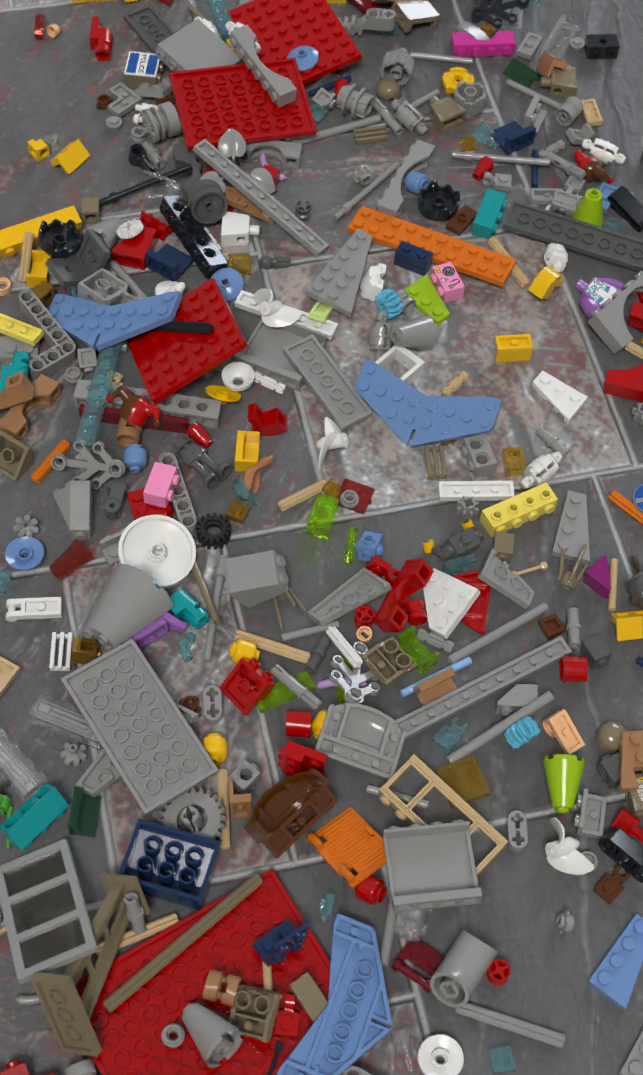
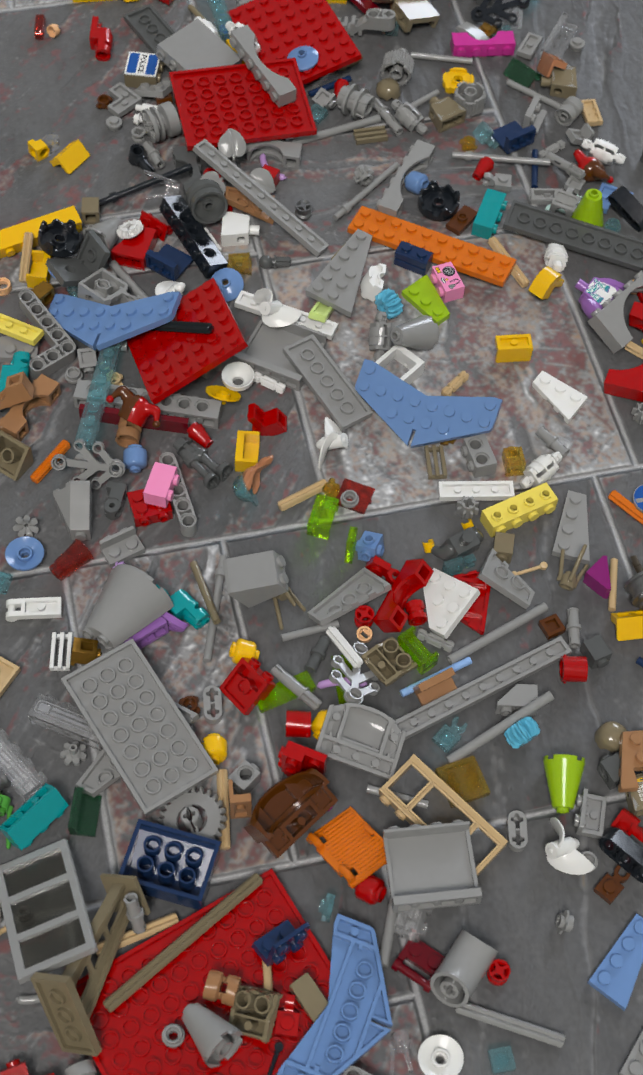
white dish [118,515,196,589] -> none
clear light blue arm [178,632,196,662] -> none
black tyre [196,513,231,550] -> none
pearl gold plate [225,500,250,525] -> none
tan axle [234,629,311,664] -> none
light grey wheel [396,289,416,314] -> none
light nougat plate [542,709,585,755] -> none
black brick [584,34,620,59] -> none

